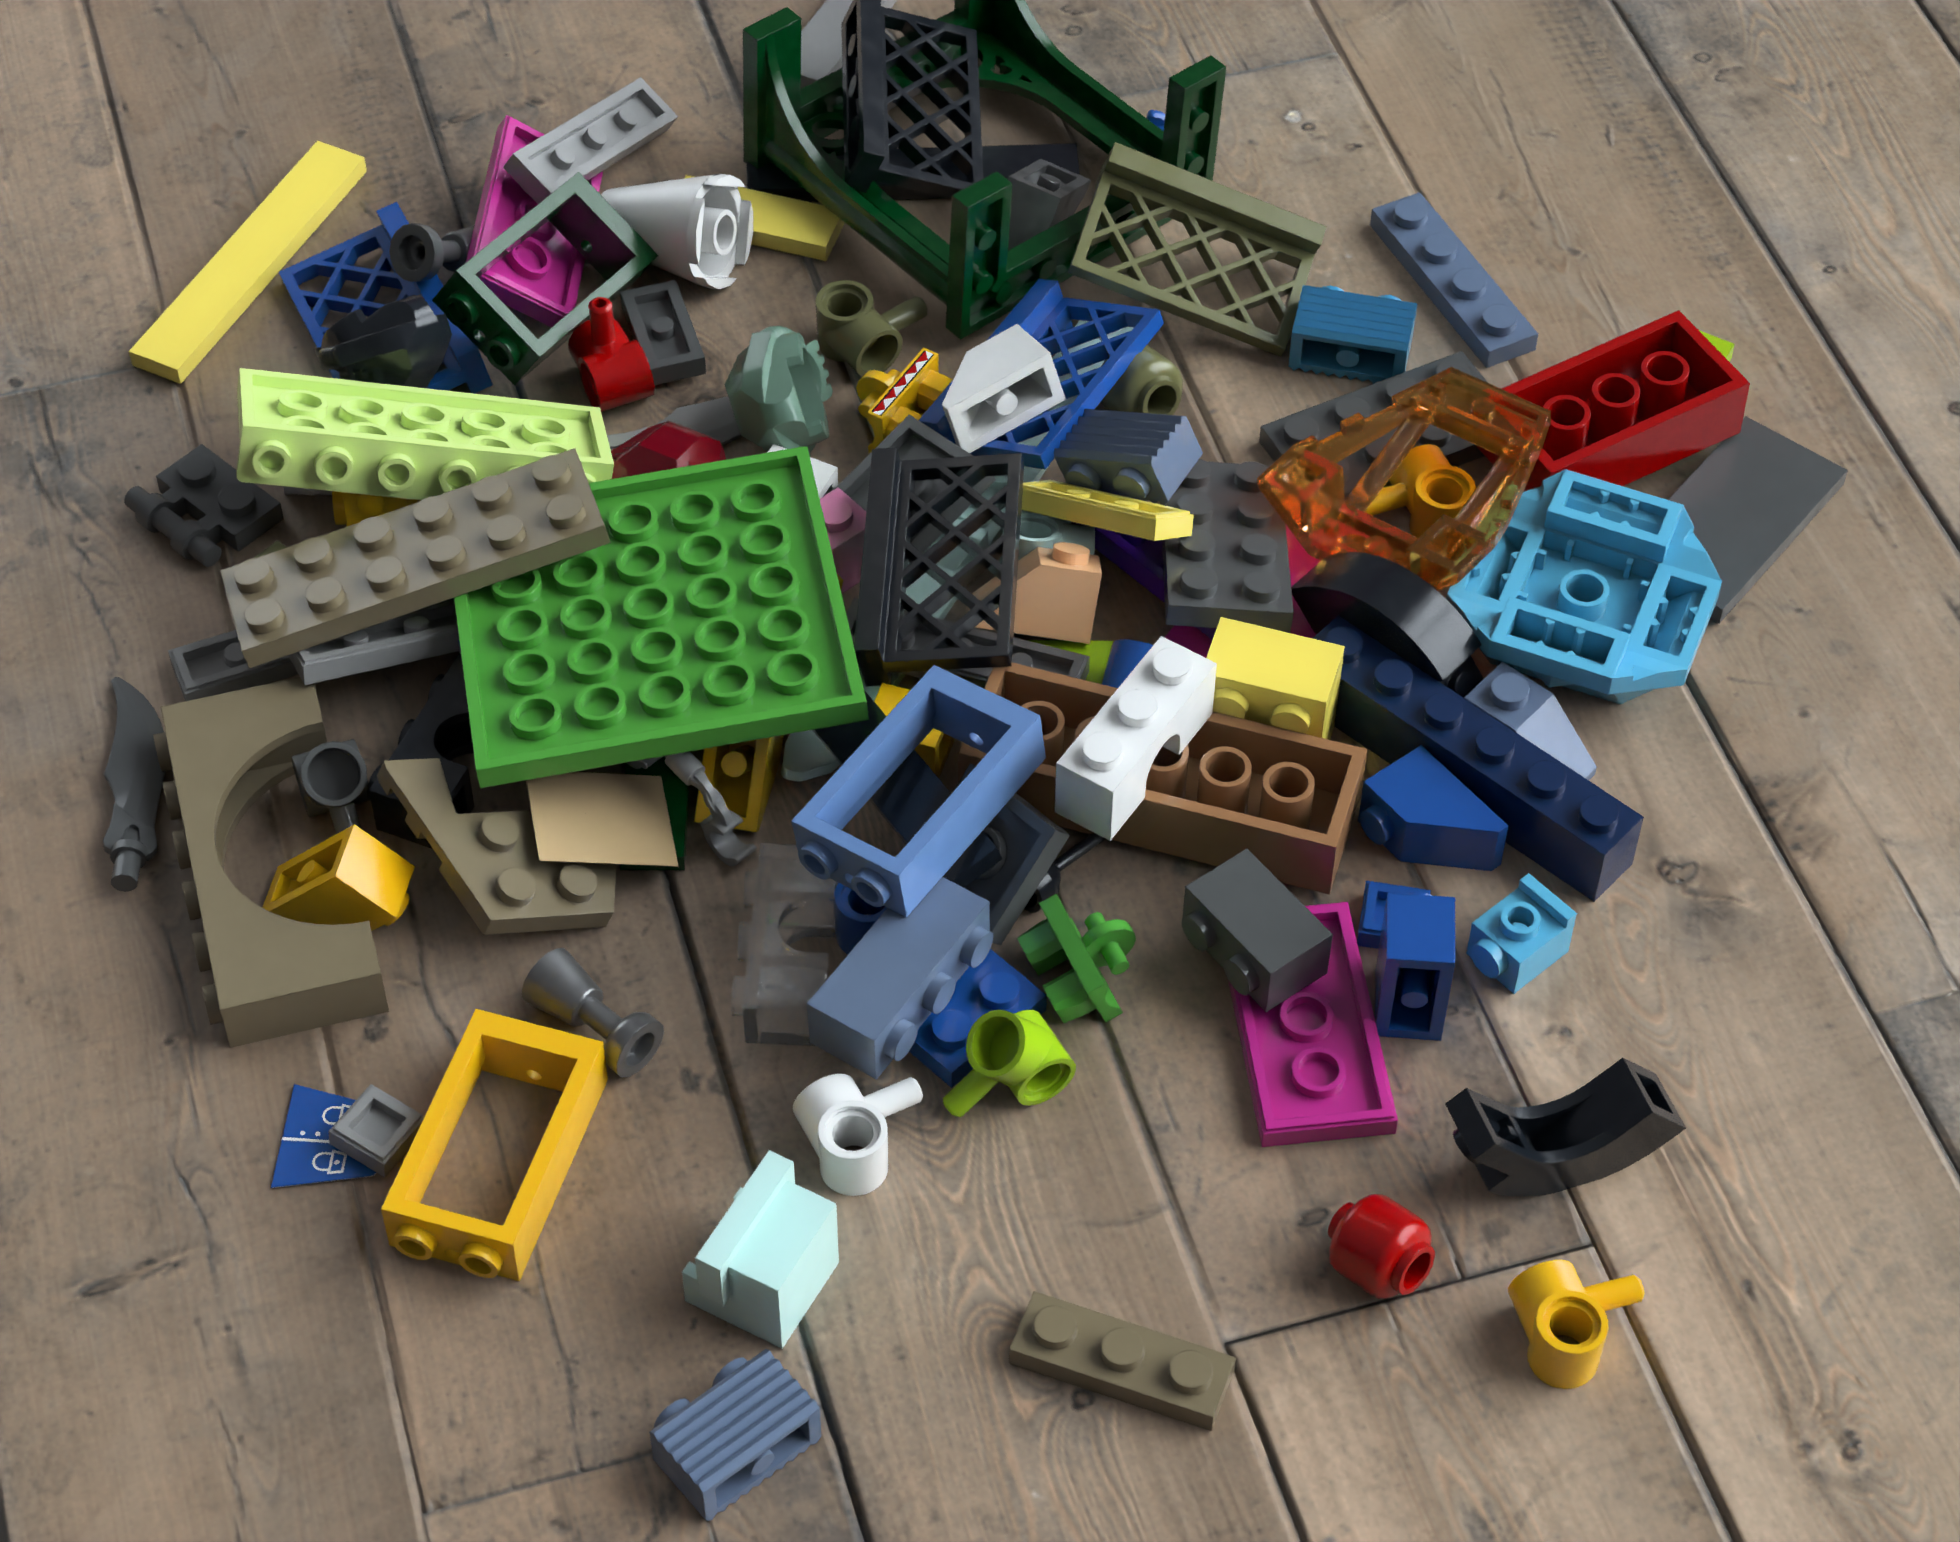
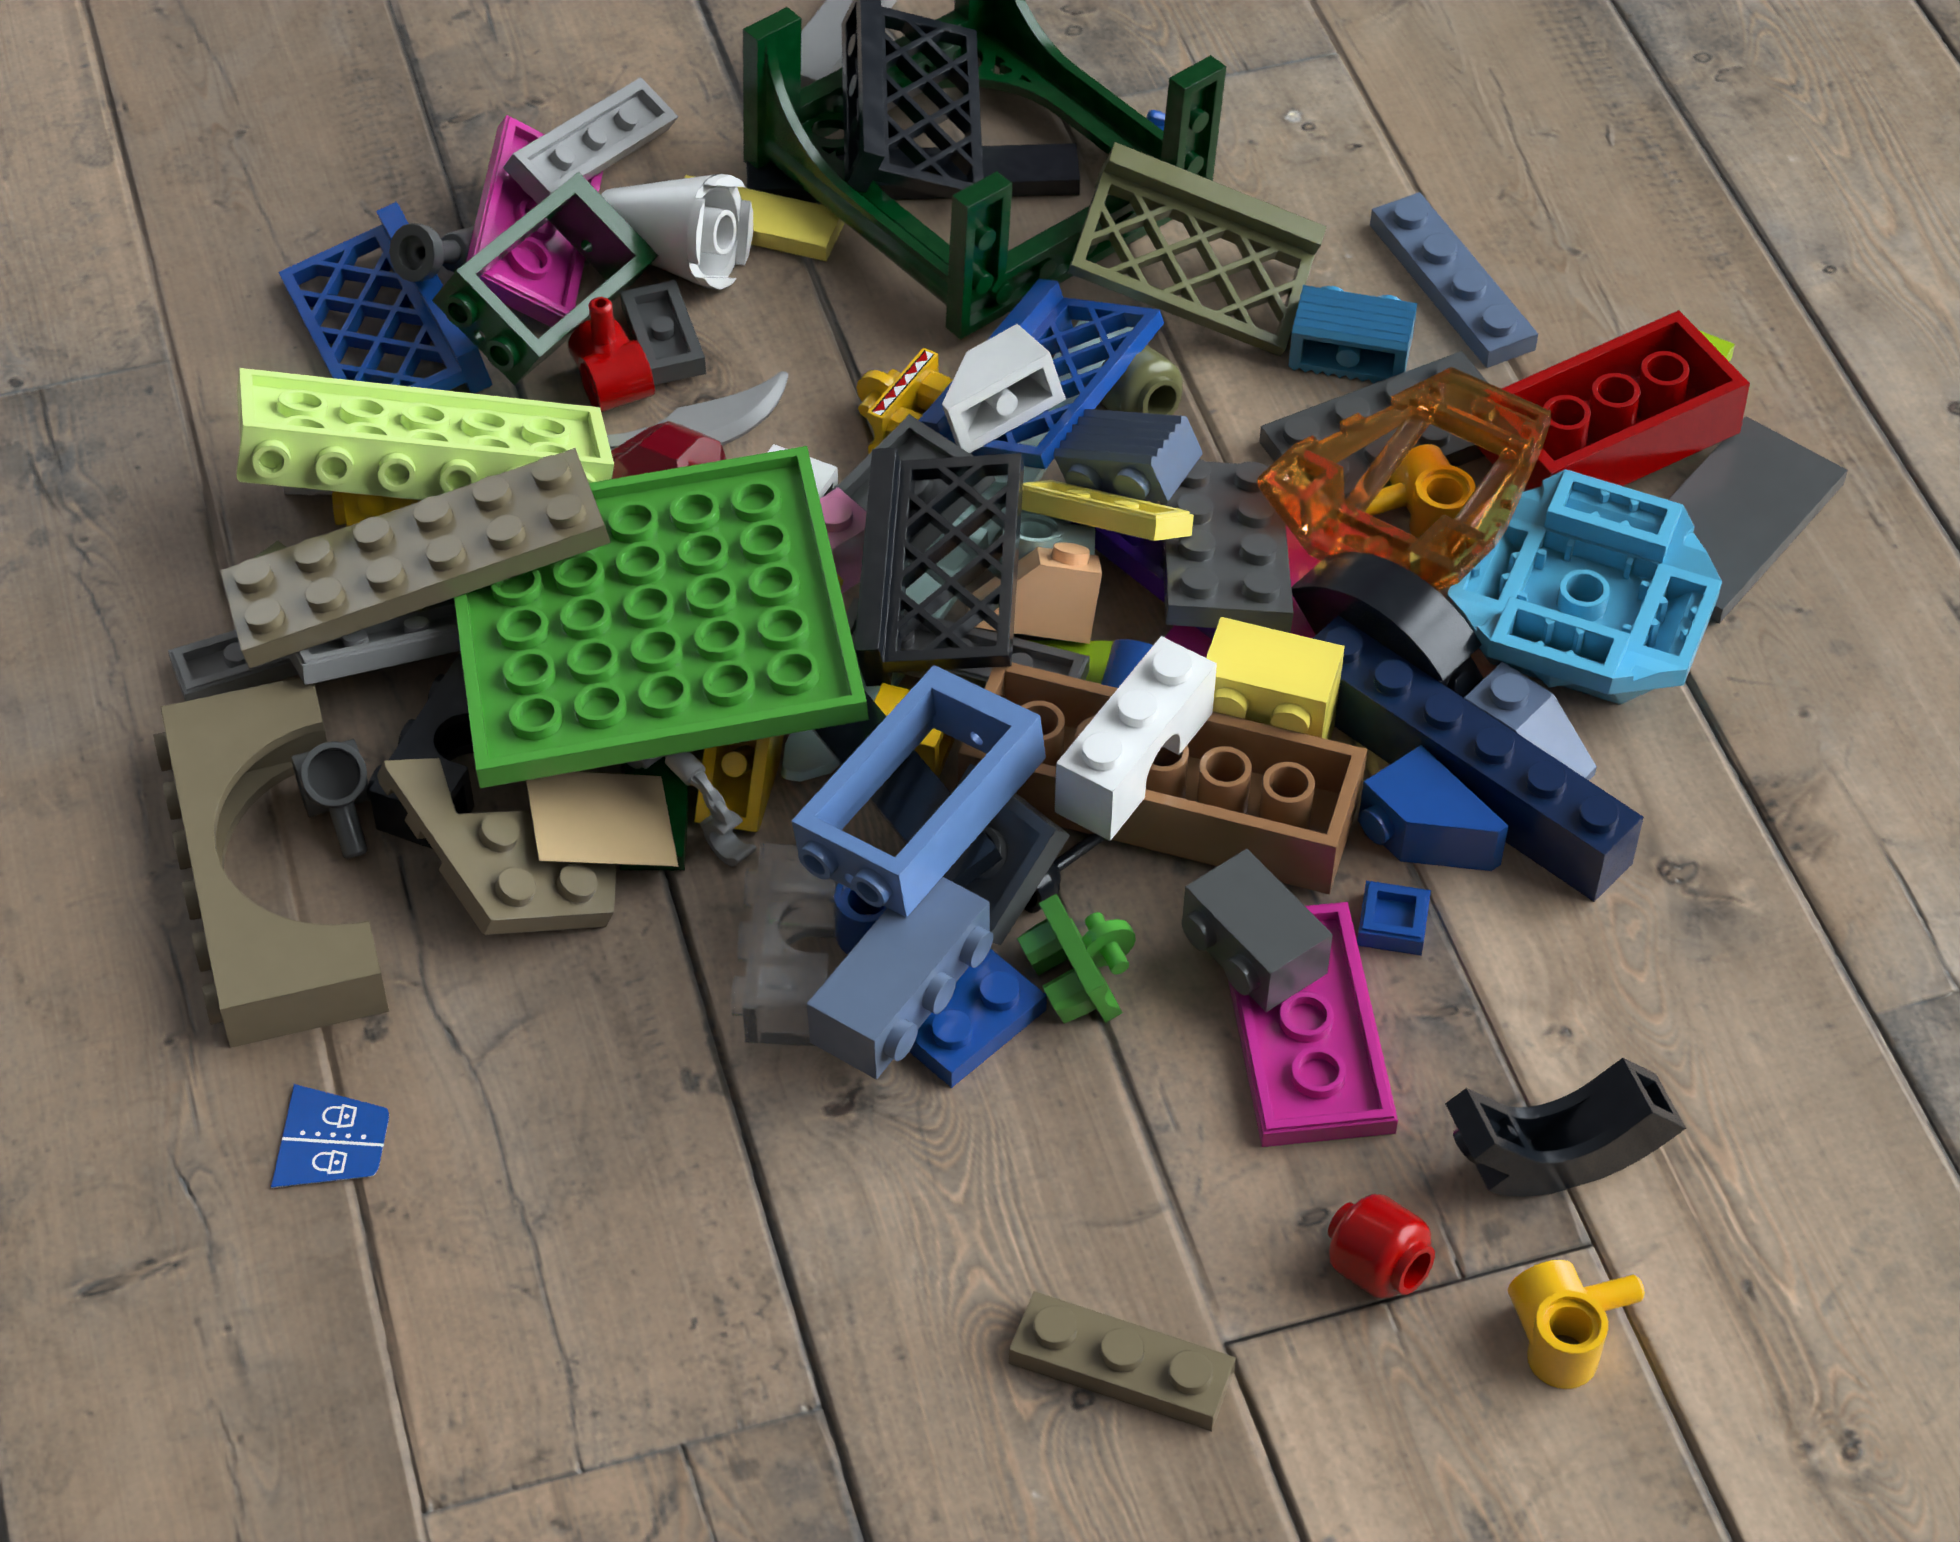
dark grey sword [103,677,166,892] -> none
dark grey plate [124,444,284,567] -> none
light yellow tile [129,140,367,384] -> none
yellow slope [262,824,415,931] -> none
black helmet [314,295,452,388] -> none
light grey tile [329,1084,425,1177] -> none
yellow window [381,1009,608,1281] -> none
flat silver piece [522,948,664,1077] -> none
sand blue brick [650,1349,821,1521] -> none
light aqua plate [682,1150,839,1349] -> none
sand green helmet [724,326,833,457] -> none
white piece [793,1074,923,1196] -> none
olive piece [815,280,928,377] -> none
lime piece [943,1010,1076,1117] -> none
flat silver slope [1008,159,1091,251] -> none
blue brick [1374,892,1455,1041] -> none
medium azure brick [1466,873,1577,994] -> none

